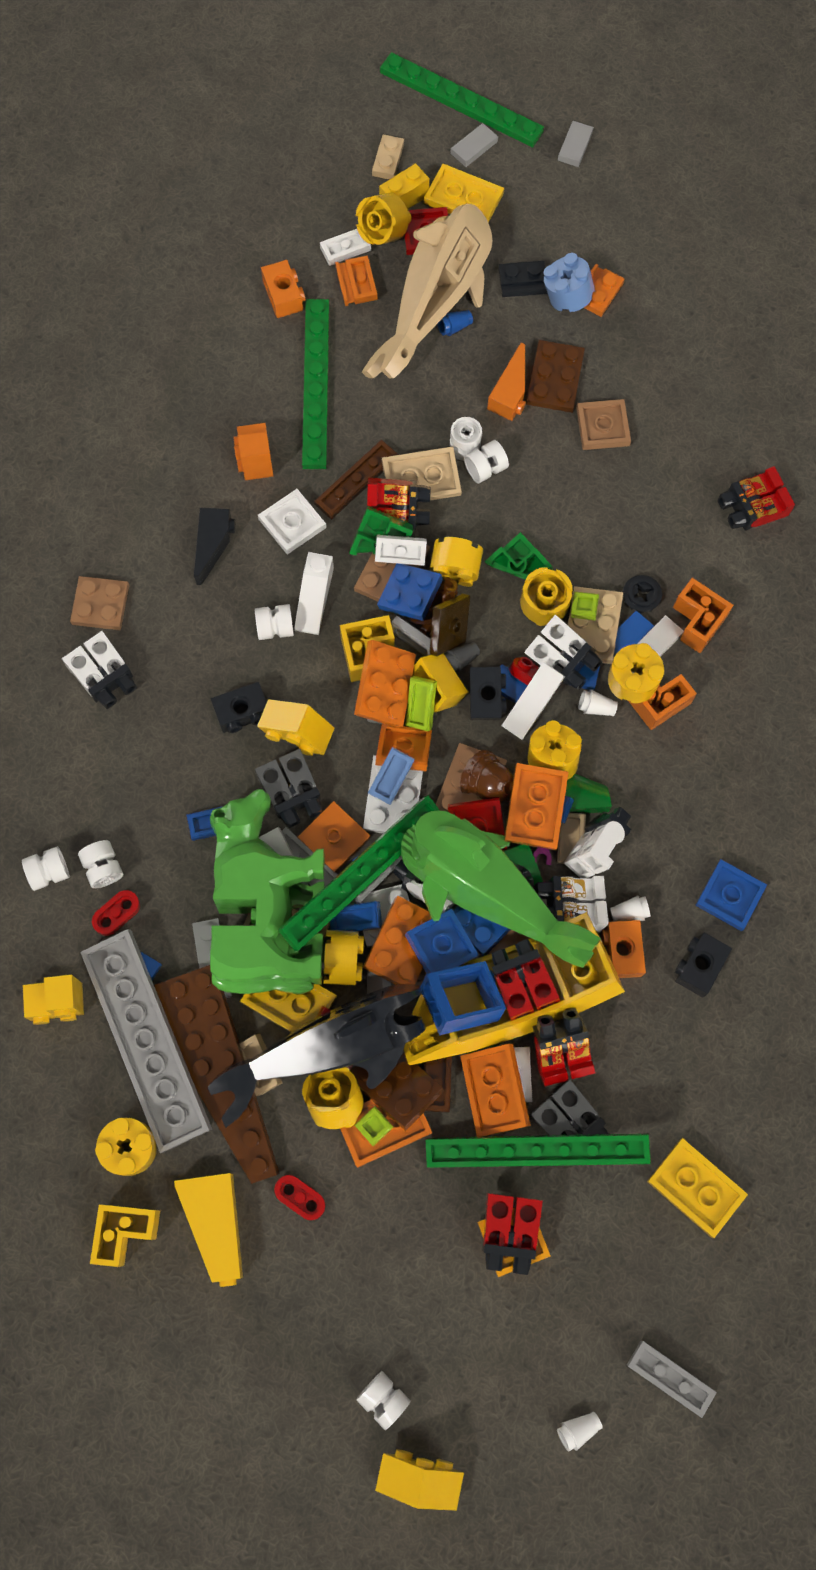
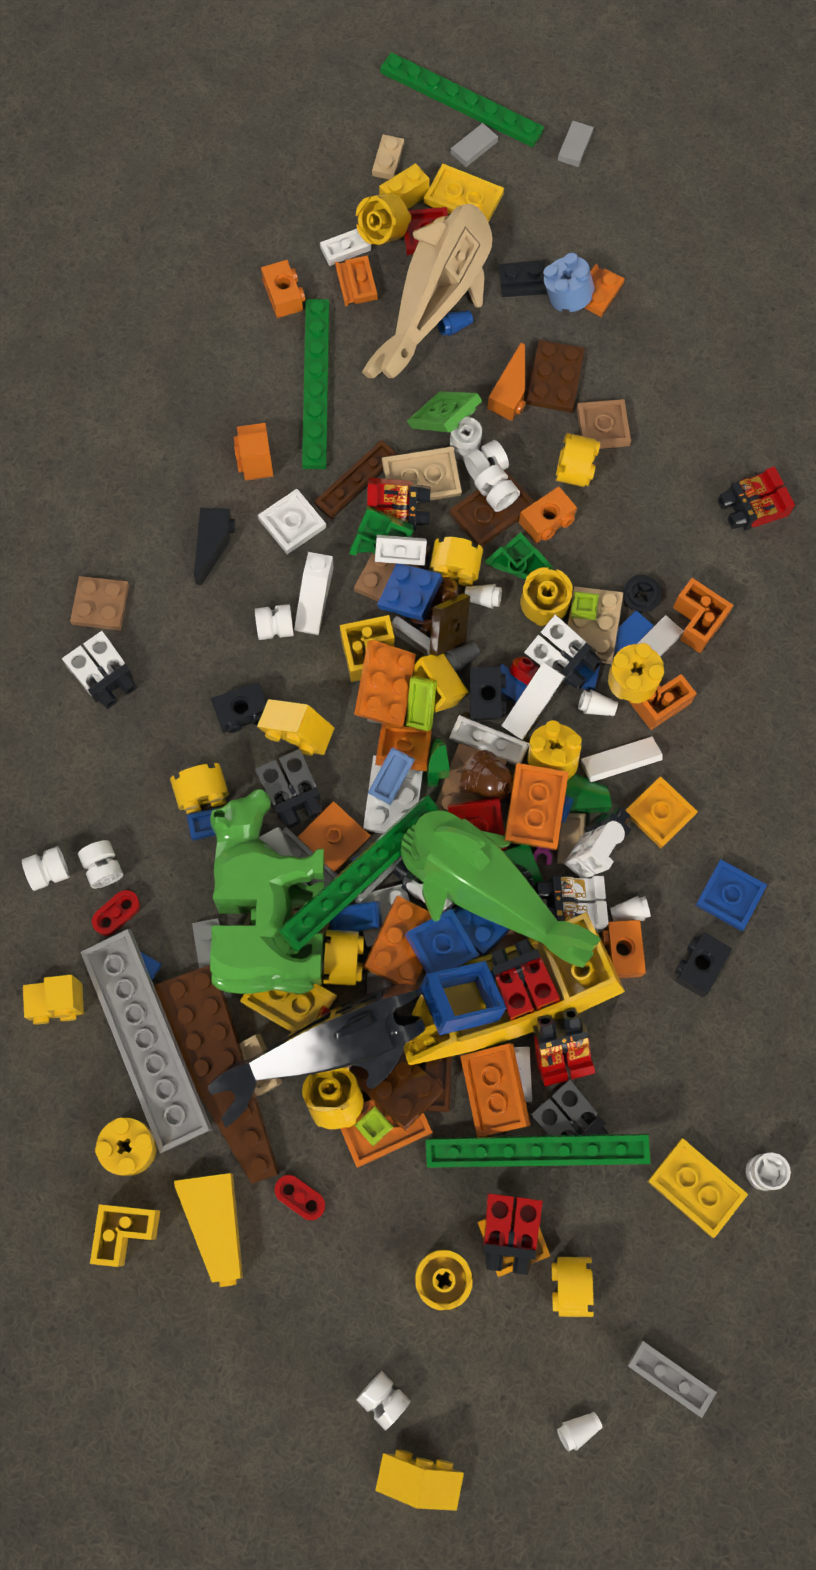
none -> yellow brick [170,763,229,814]
none -> bright green plate [407,391,482,432]
none -> yellow brick [415,1250,473,1310]
none -> green slope [427,738,450,787]
none -> reddish brown plate [449,470,535,547]
none -> white tile [449,715,529,766]
none -> white cone [465,584,502,609]
none -> white wheel [475,464,520,512]
none -> orange brick [519,487,577,544]
none -> yellow brick [552,1257,594,1317]
none -> yellow brick [555,433,600,487]
none -> white tile [581,737,662,782]
none -> light orange plate [625,776,698,849]
none -> white wheel [746,1152,791,1191]

